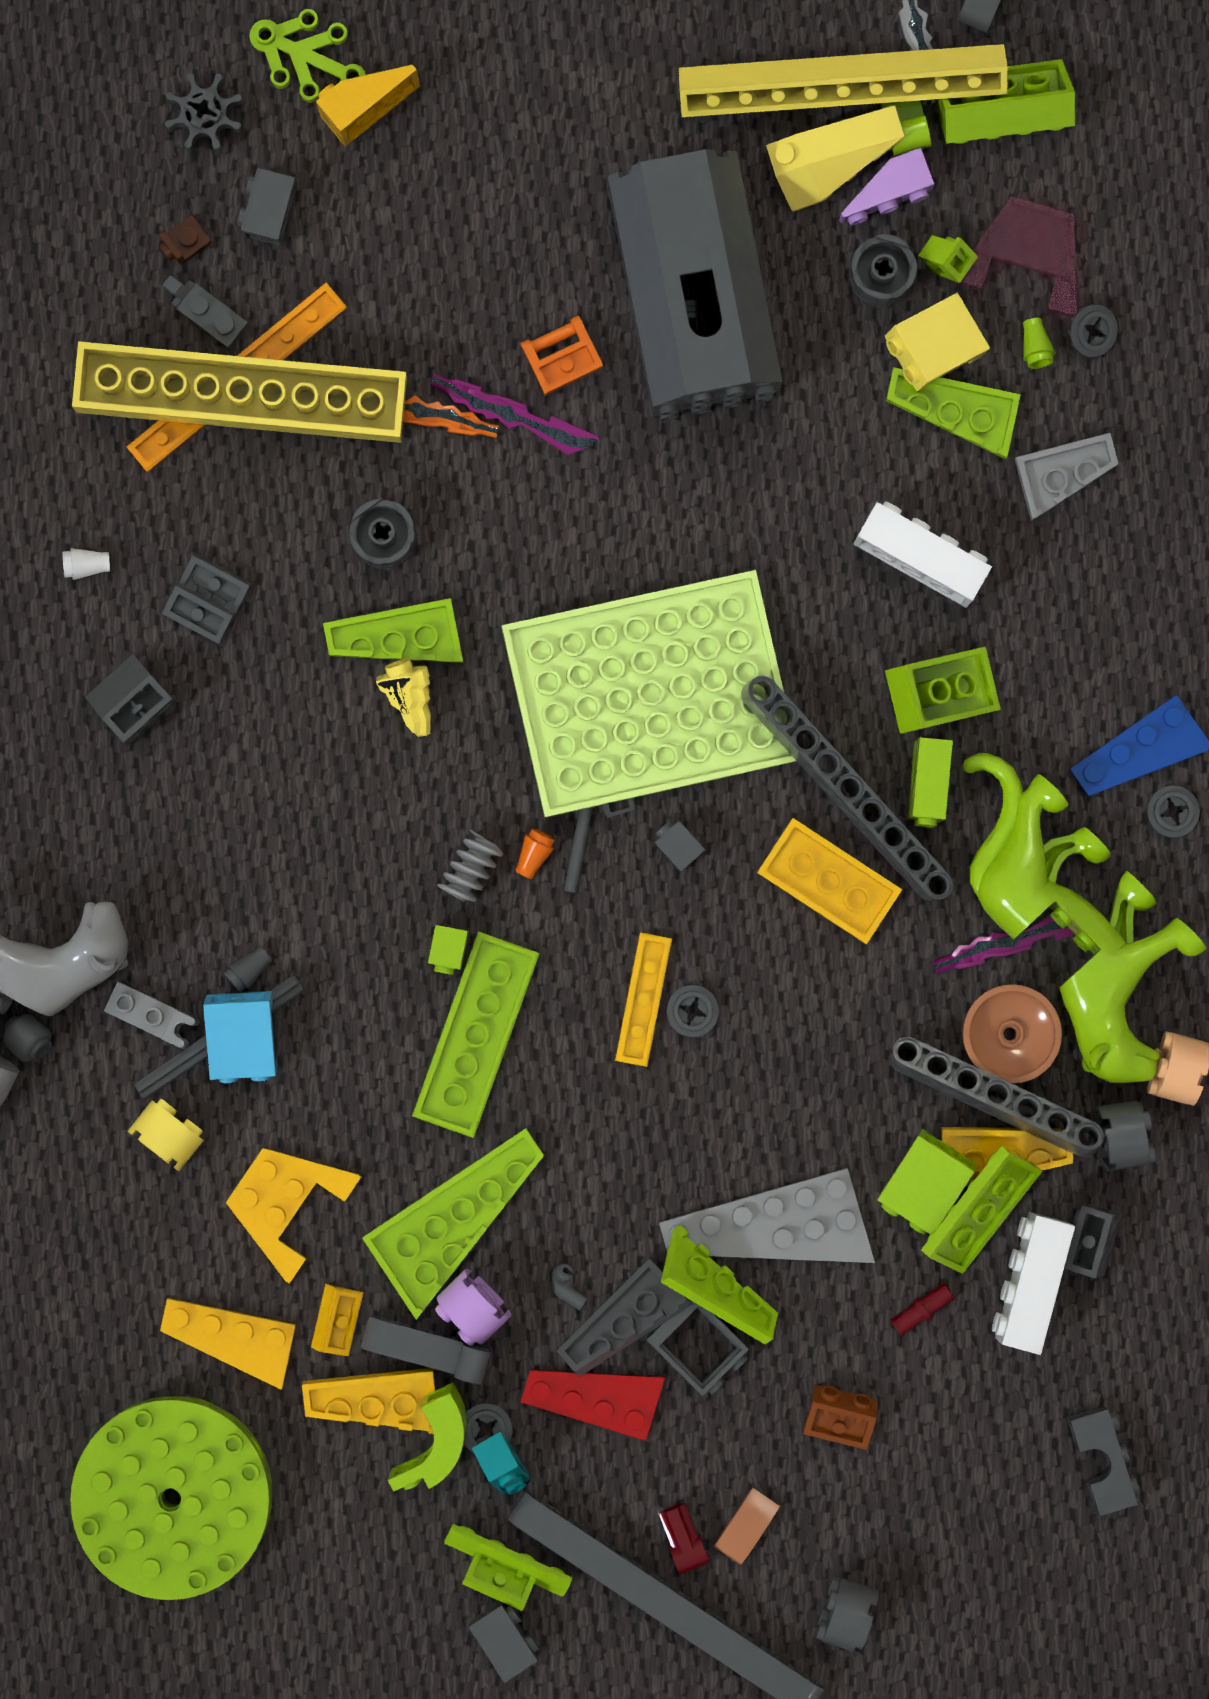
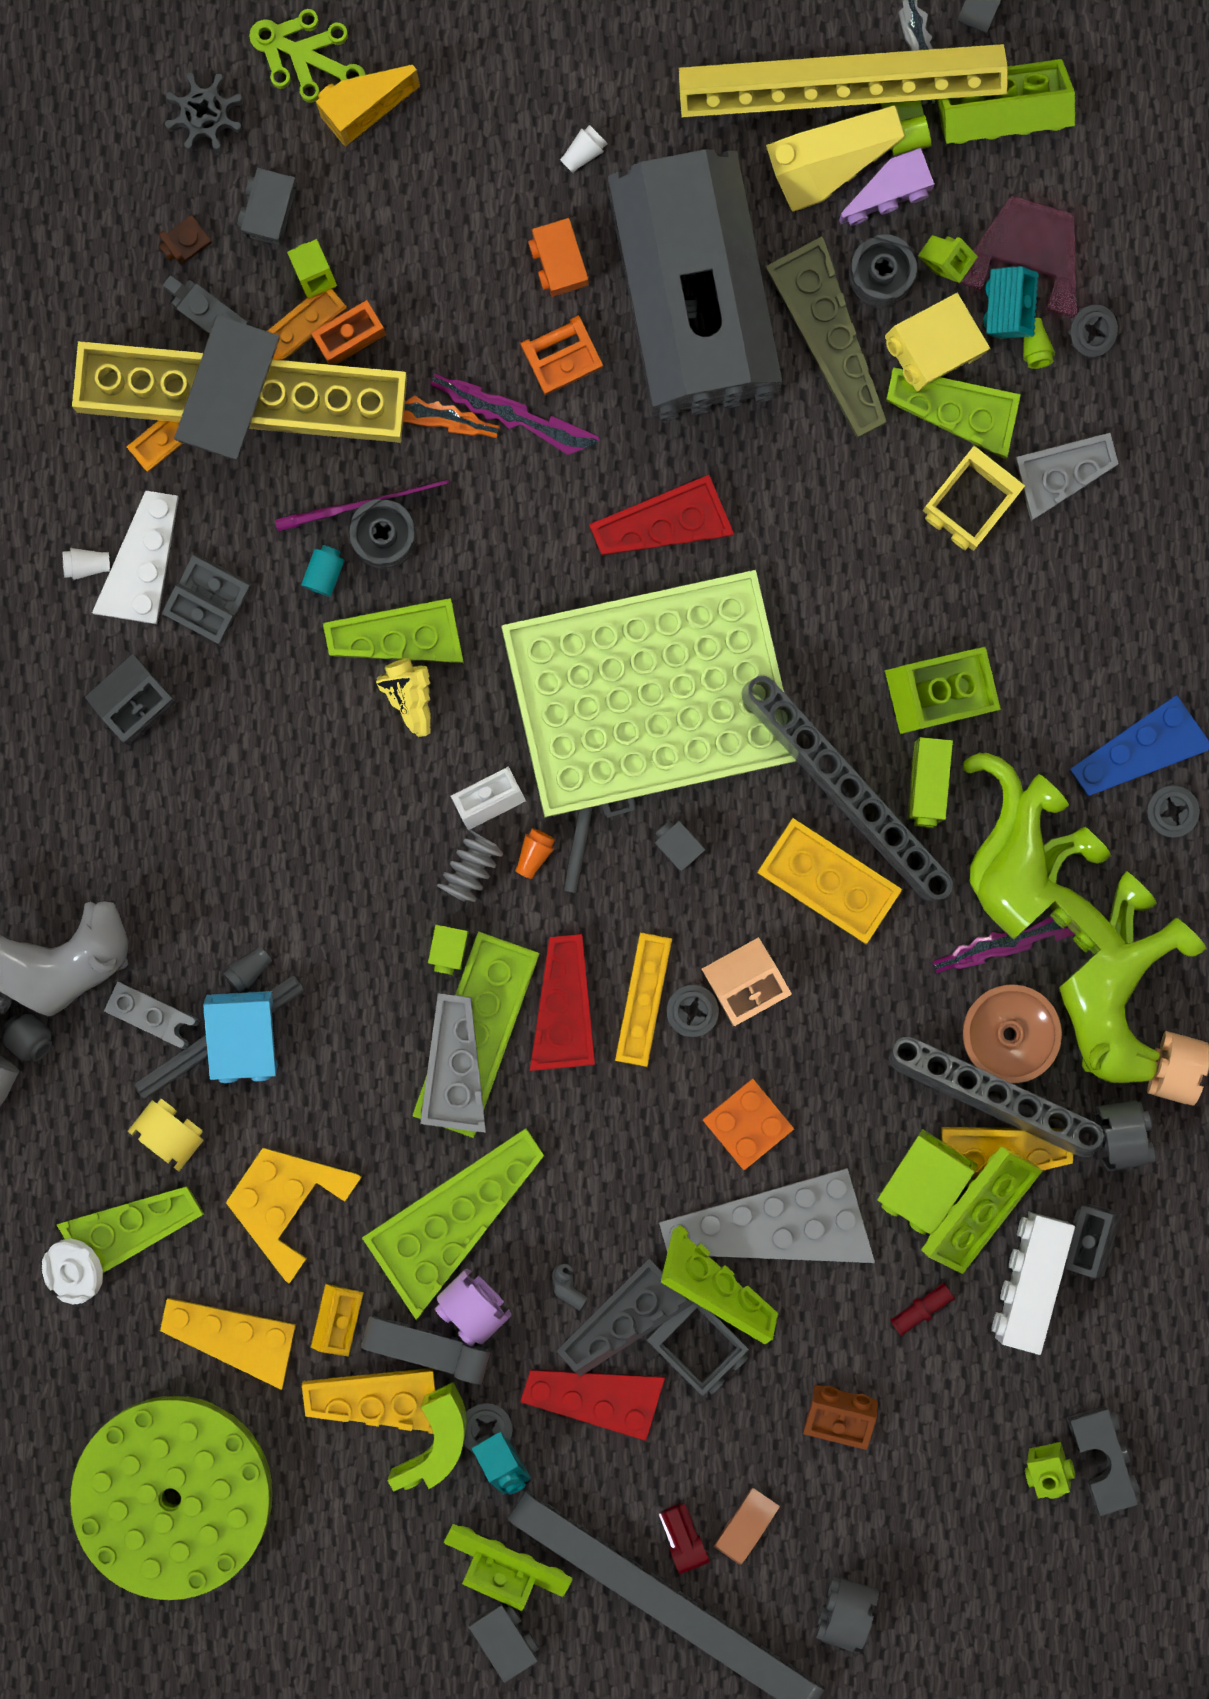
white brick [853,501,992,608] -> none
none -> white tile [42,1238,103,1305]
none -> lime wing [57,1186,204,1273]
none -> white wing [92,491,179,624]
none -> dark grey tile [174,315,280,461]
none -> magenta sword [275,480,449,532]
none -> lime brick [287,239,337,299]
none -> teal brick [301,545,345,597]
none -> orange brick [311,300,386,365]
none -> light grey wing [420,993,486,1133]
none -> white slope [451,766,526,830]
none -> orange brick [528,218,589,297]
none -> red wing [530,934,595,1071]
none -> white cone [560,125,608,173]
none -> red wing [589,475,734,556]
none -> light nougat slope [702,937,792,1026]
none -> orange plate [702,1078,794,1170]
none -> olive wing [765,236,887,439]
none -> light yellow window [923,446,1025,551]
none -> teal brick [983,266,1039,339]
none -> lime brick [1025,1442,1075,1499]

